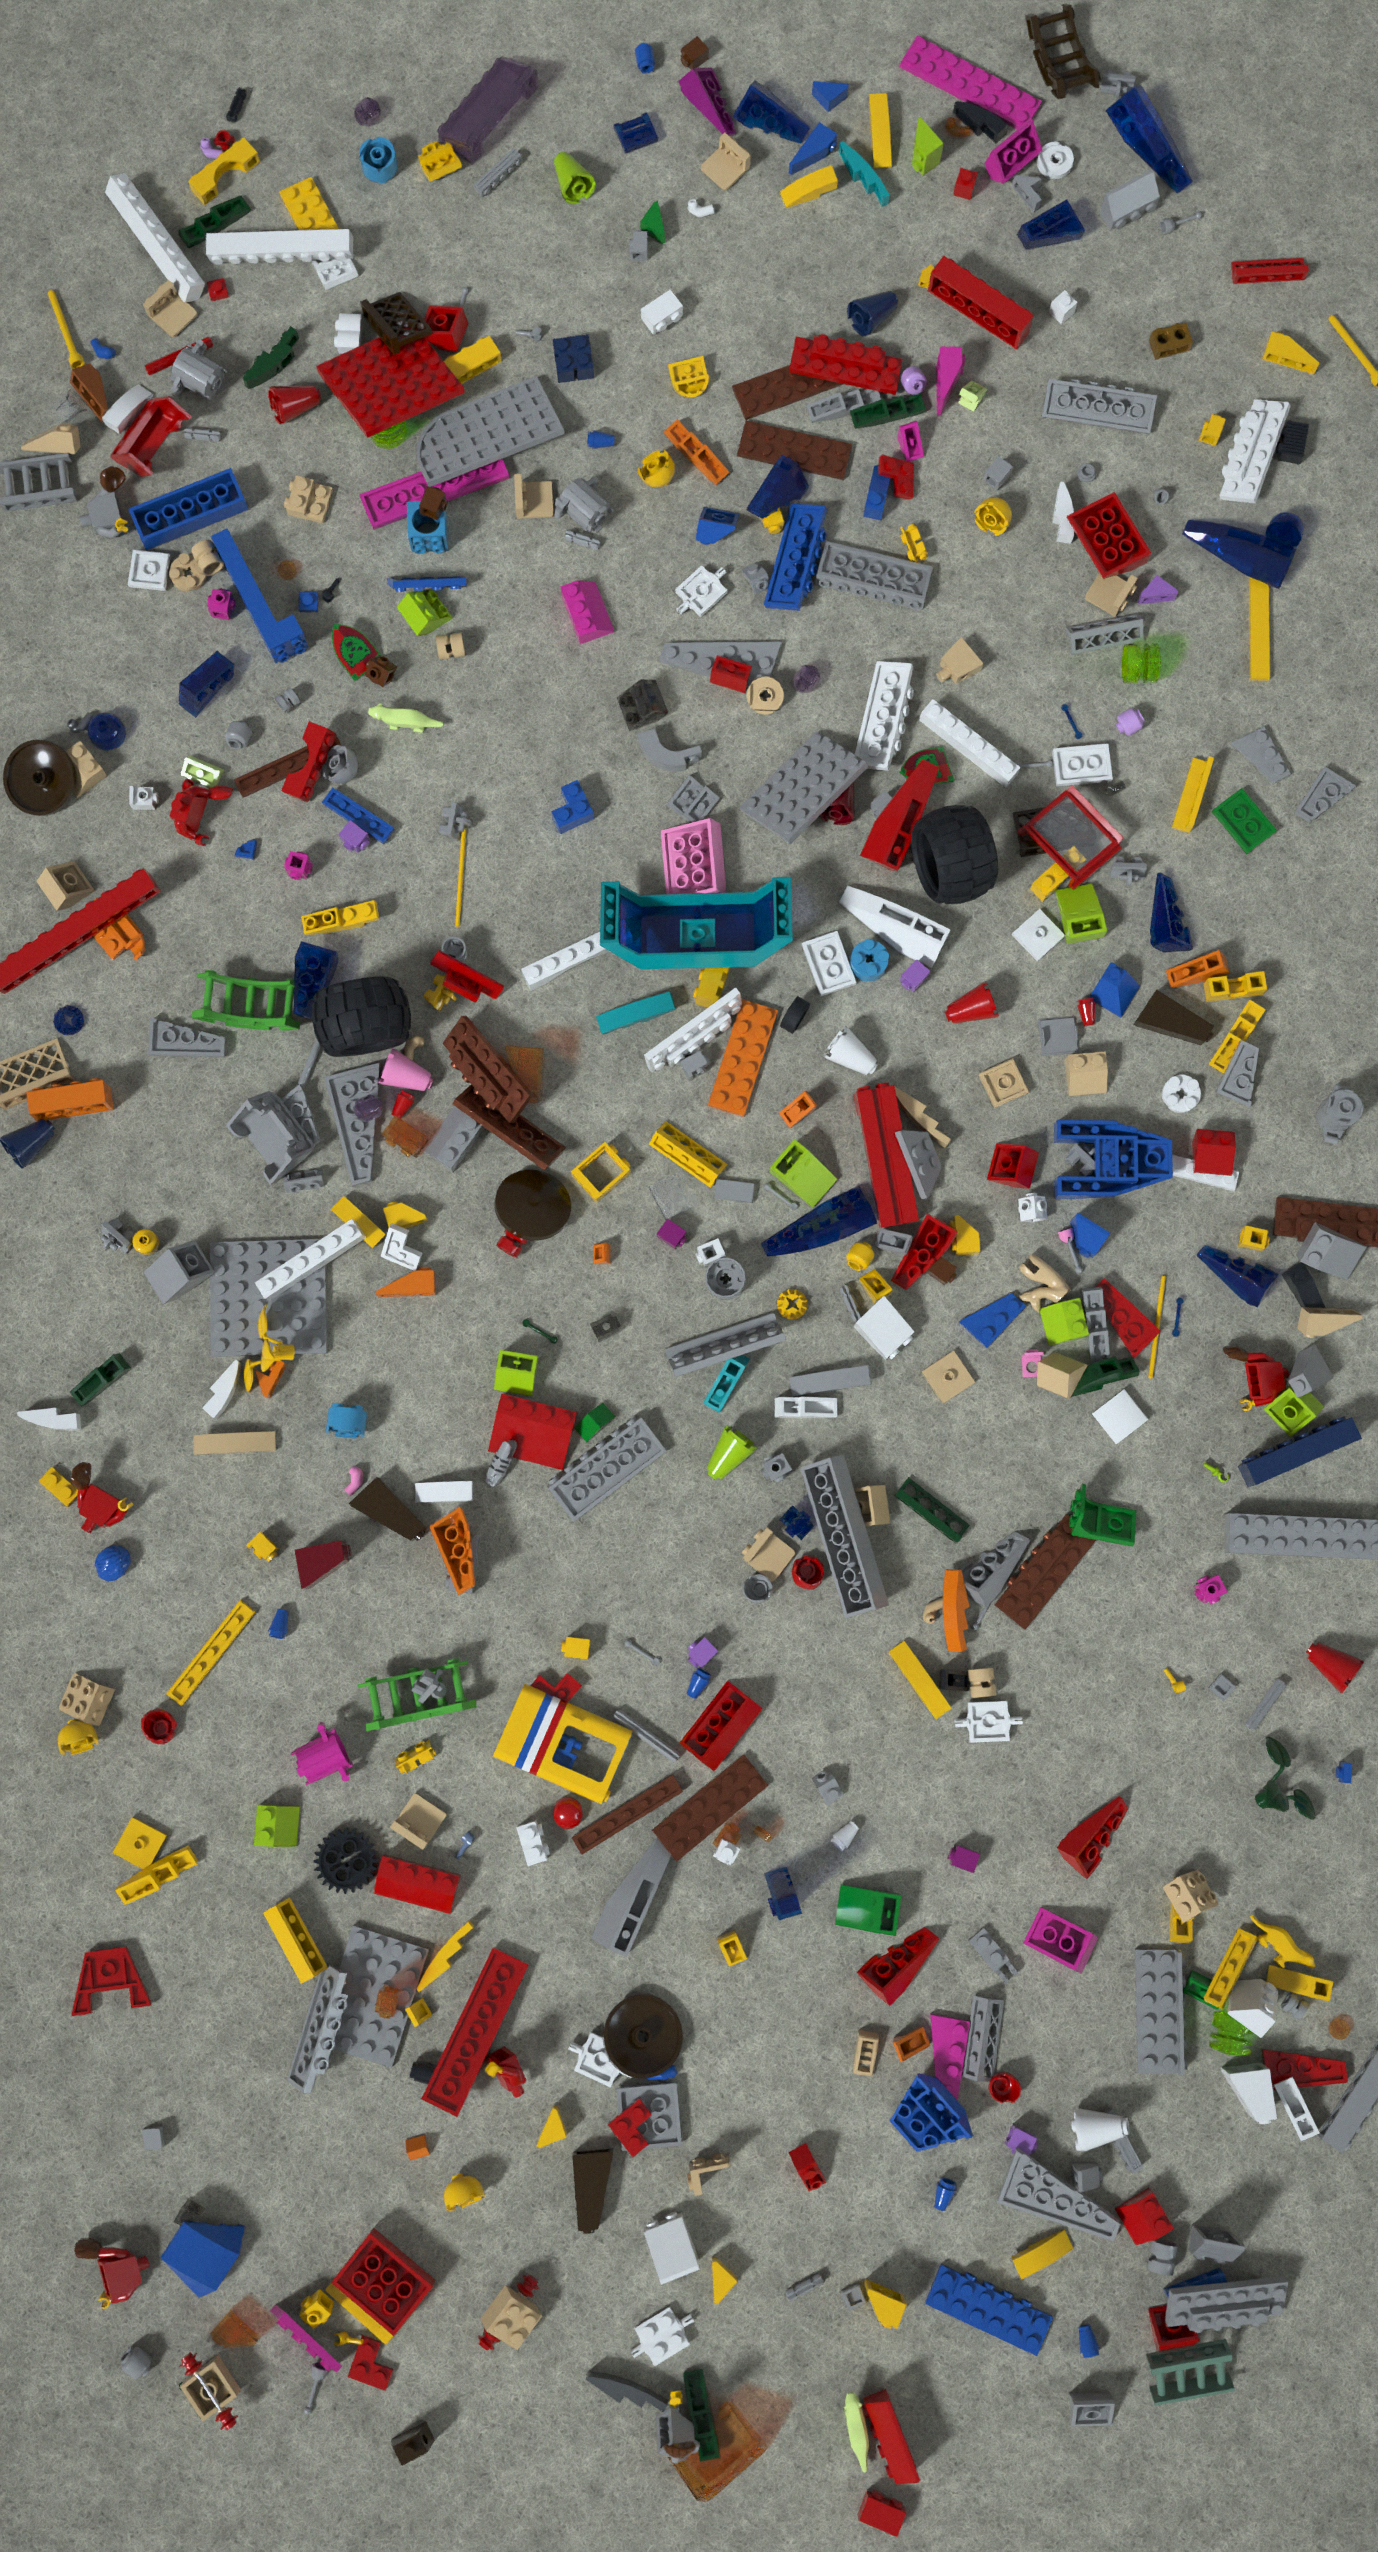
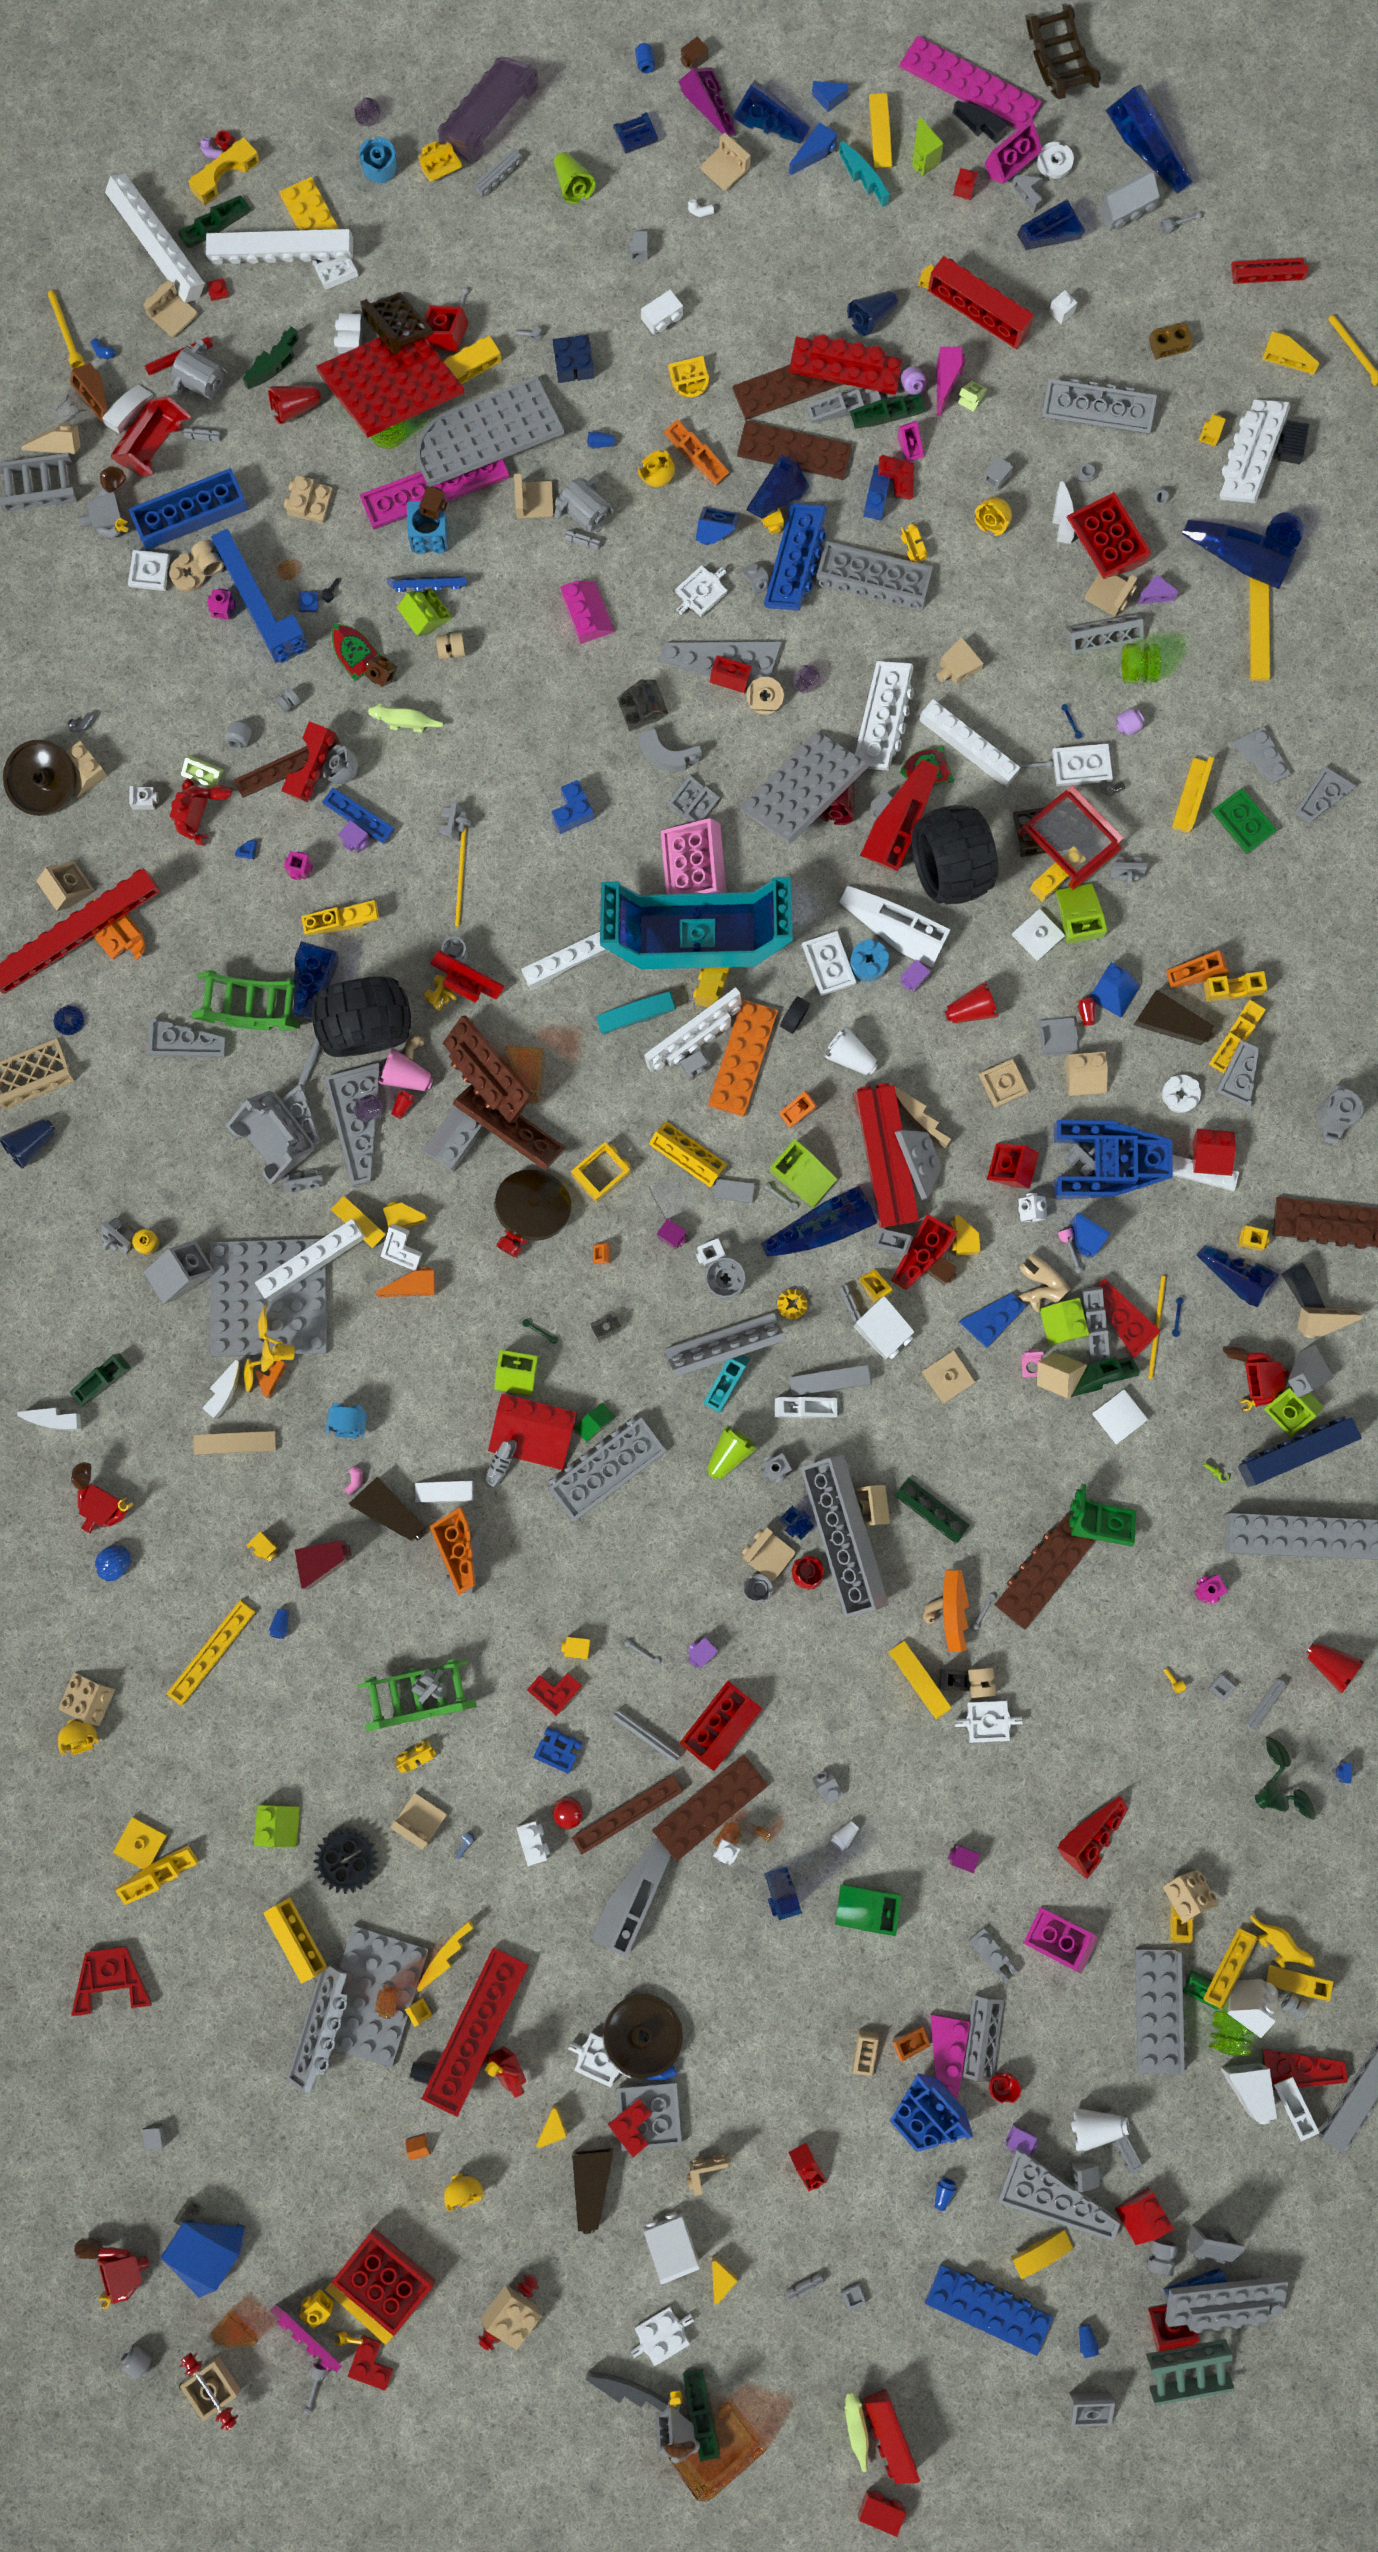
orange brick [26,1078,114,1121] -> none
yellow plate [39,1467,78,1507] -> none
clear blue cylinder [87,712,126,751] -> none
red hair [141,1708,177,1745] -> none
clear blue wedge [179,651,234,718] -> none
black axle [226,87,247,123] -> none
dark pink container [291,1722,353,1785] -> none
red slope [374,1854,461,1914] -> none
clear orange brick [382,1116,429,1158] -> none
dark brown torso [391,2421,435,2466] -> none
yellow piece [493,1684,633,1804] -> none
green slope [640,201,665,244] -> none
blue cone [686,1668,711,1699] -> none
yellow slope [717,1930,747,1967] -> none
yellow slope [780,165,838,208] -> none
yellow head [846,1242,875,1271] -> none
red wedge [857,1927,939,2006] -> none
yellow slope [864,2279,907,2329] -> none
clear orange arm [945,117,970,137] -> none
light grey wedge [960,1532,1030,1607] -> none
light grey hips [1100,70,1135,98] -> none
clear blue wedge [1150,872,1193,953] -> none
light grey slope [1296,1222,1366,1279] -> none
clear orange tile [1328,2018,1350,2040] -> none

